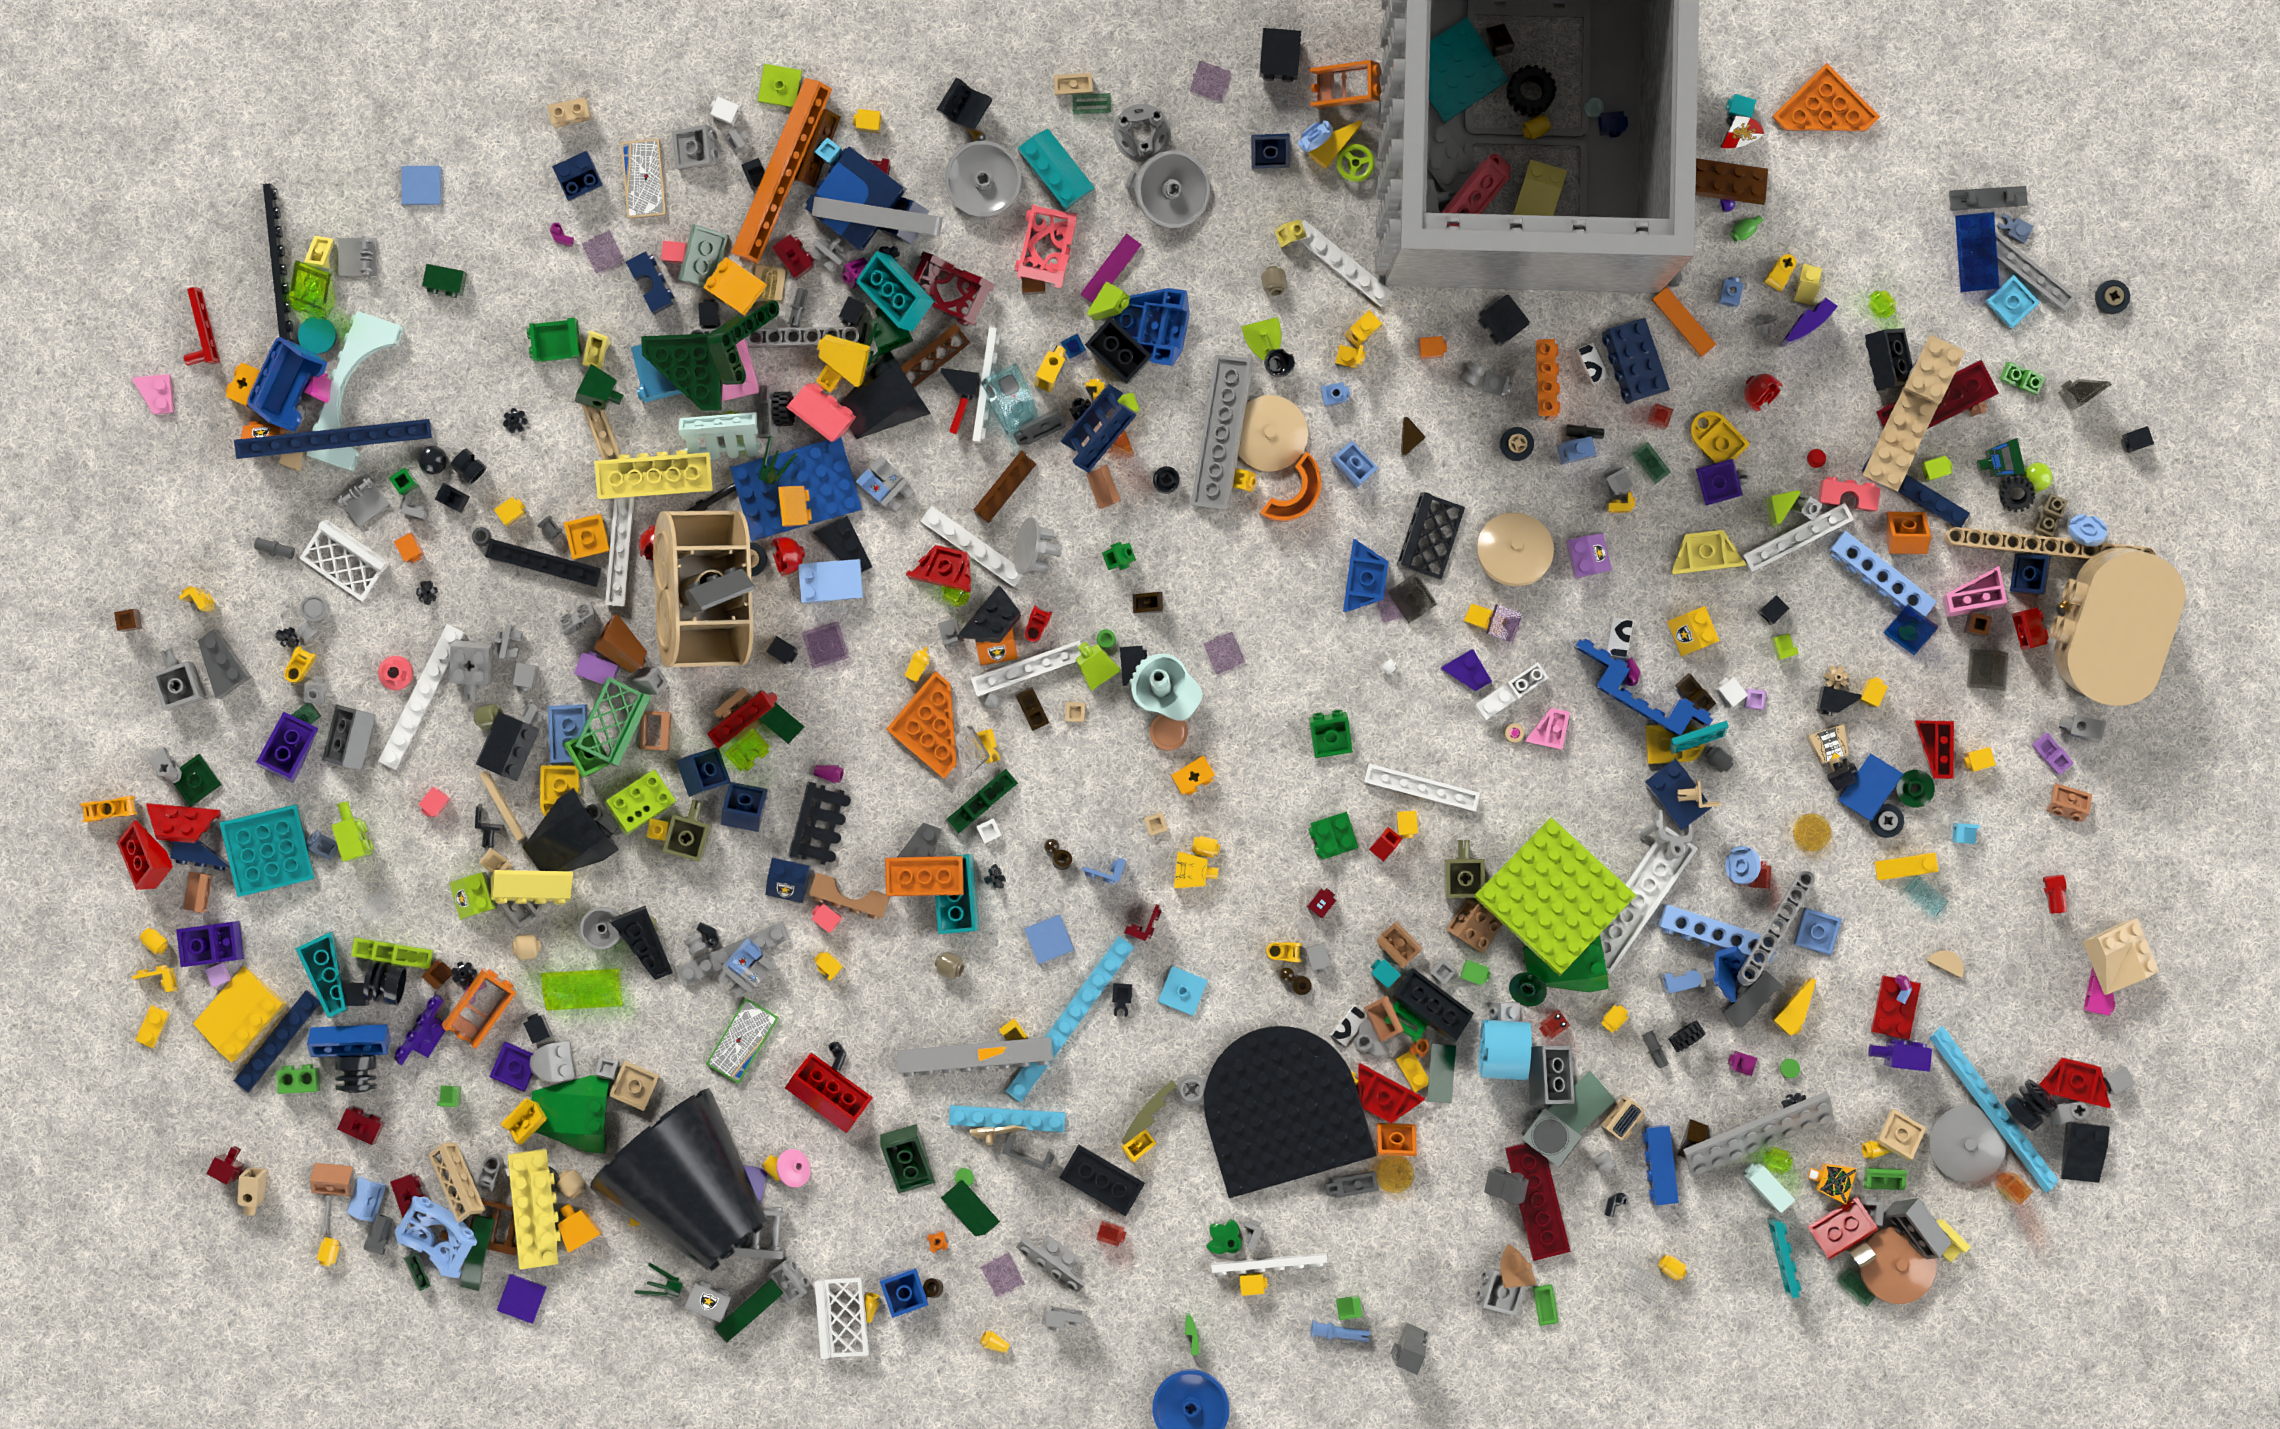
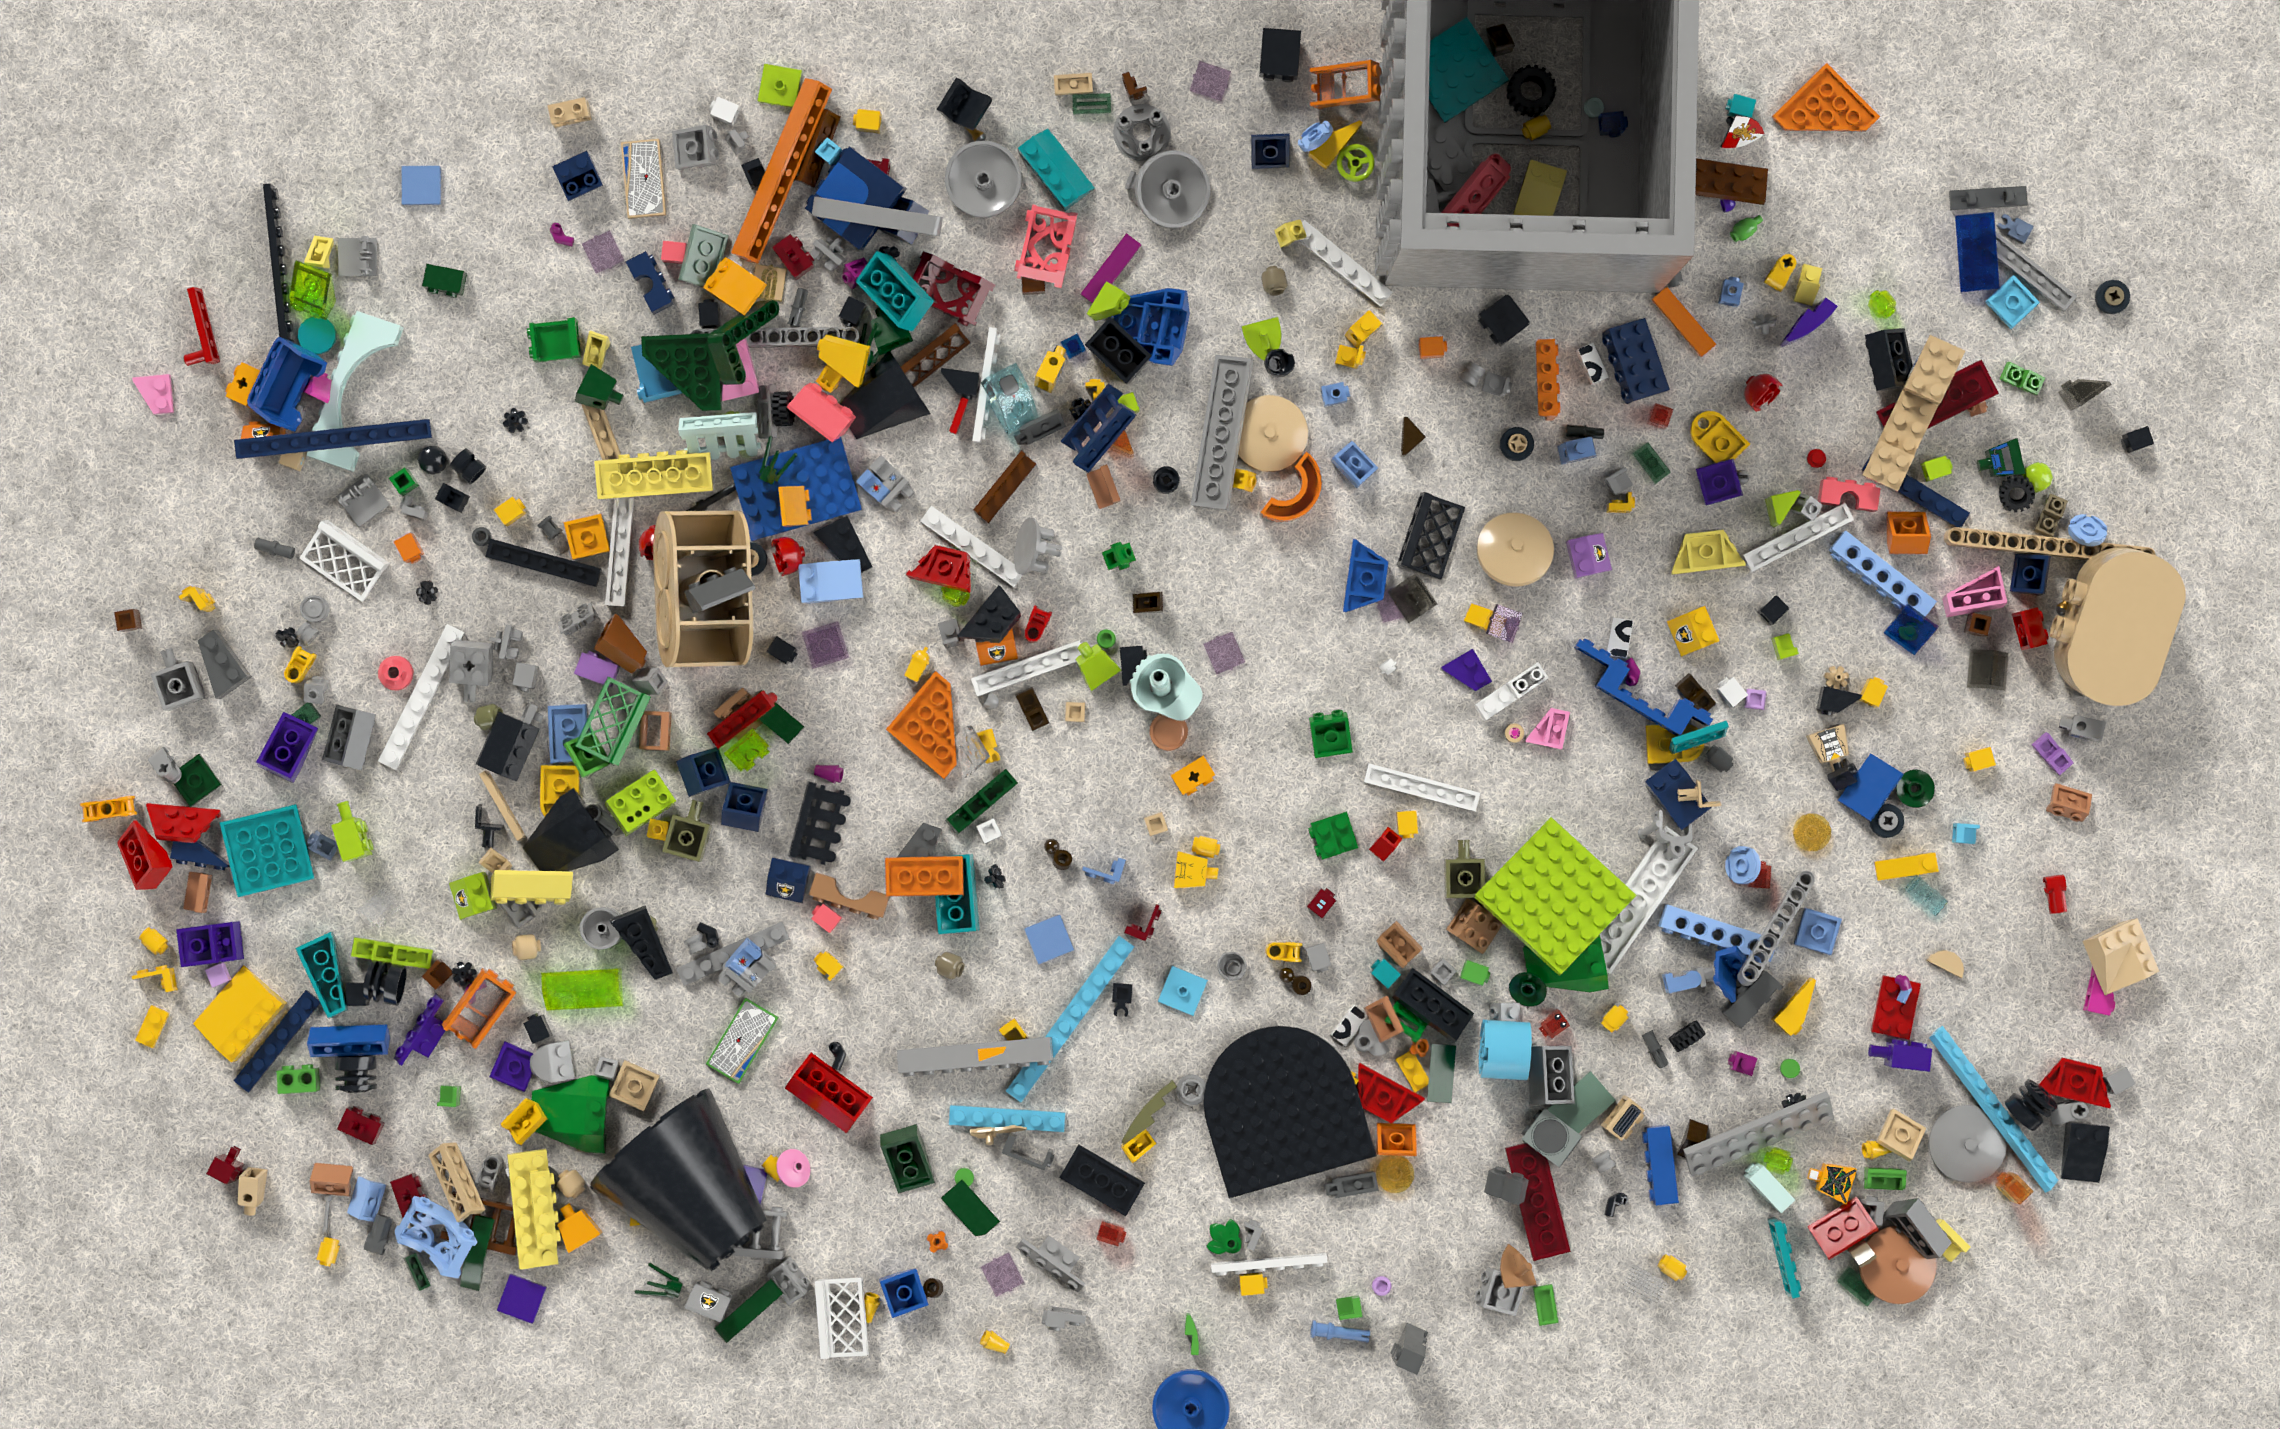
coral brick [418,787,451,817] -> none
red wedge [1914,720,1954,779] -> none
none -> reddish brown bracket [1122,72,1147,100]
none -> light grey hair [1217,952,1247,981]
none -> lavender tile [1372,1276,1391,1296]

